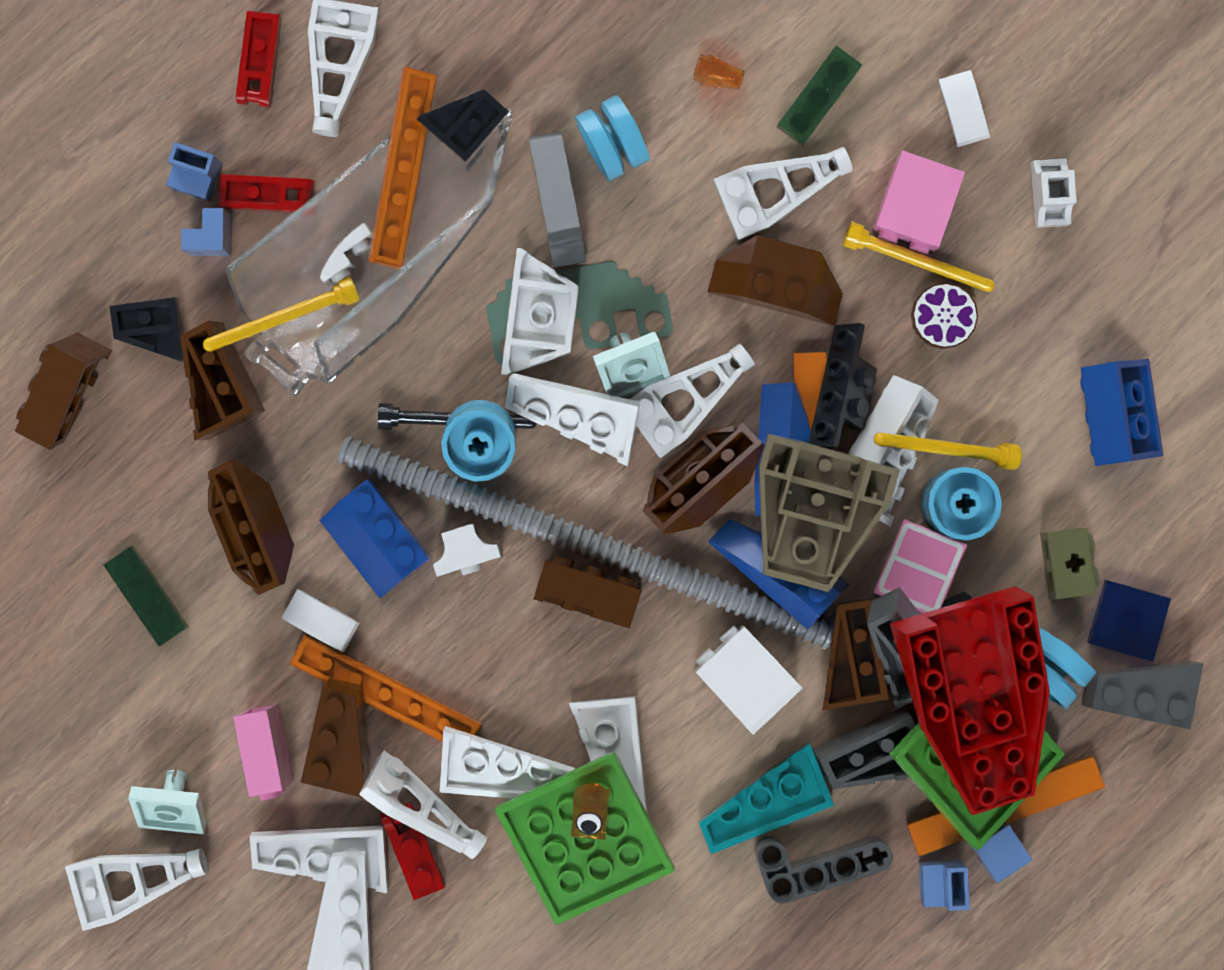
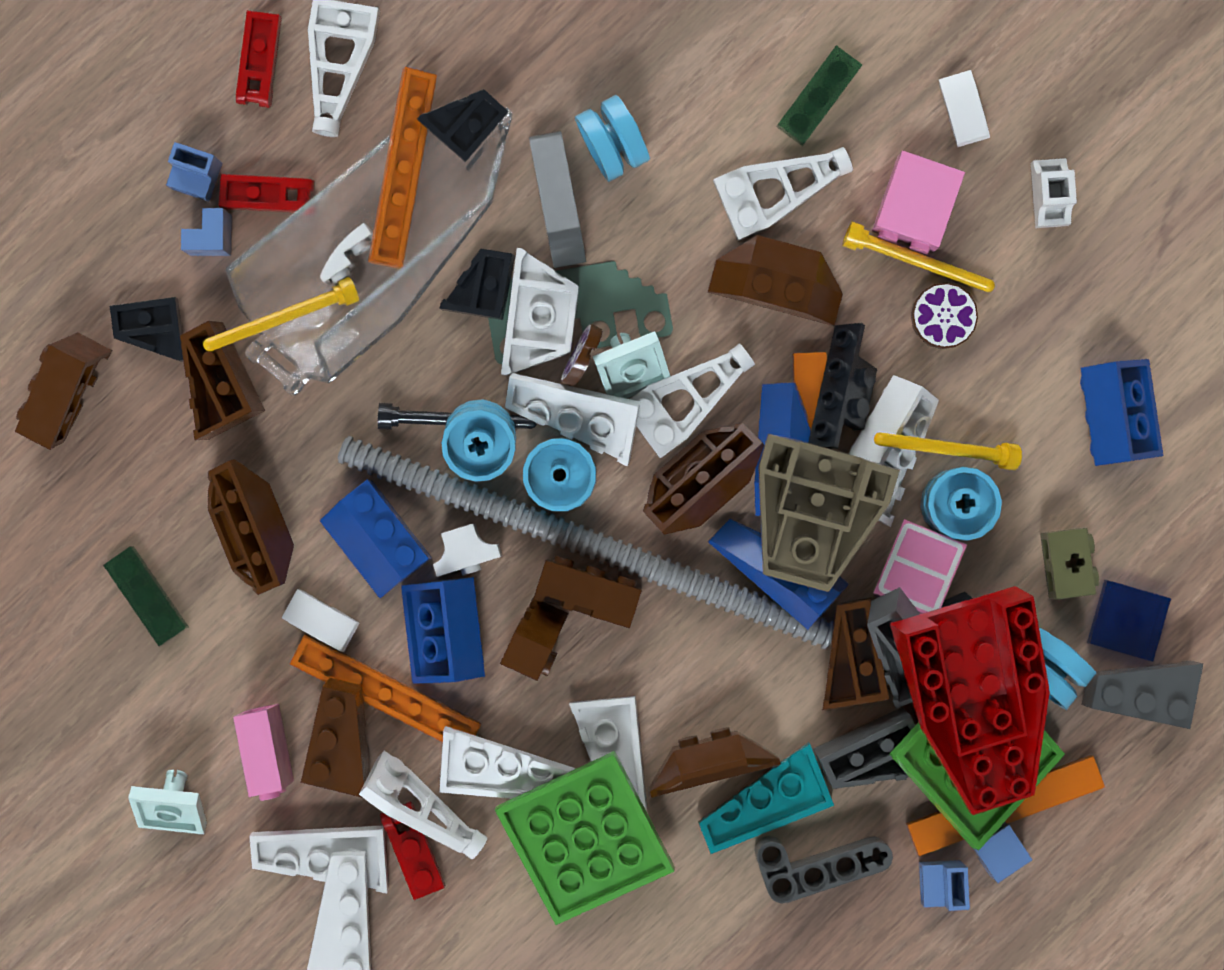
white plate [65,848,208,931] -> none
clear orange brick [571,783,611,840] -> none
clear orange cone [693,53,744,90] -> none
white slope [694,625,803,735] -> none
none -> blue slope [401,577,485,684]
none -> black wing [439,249,515,320]
none -> reddish brown wedge [500,597,569,681]
none -> medium azure wheel [523,439,596,512]
none -> reddish brown tile [561,323,603,387]
none -> reddish brown wedge [649,727,781,798]

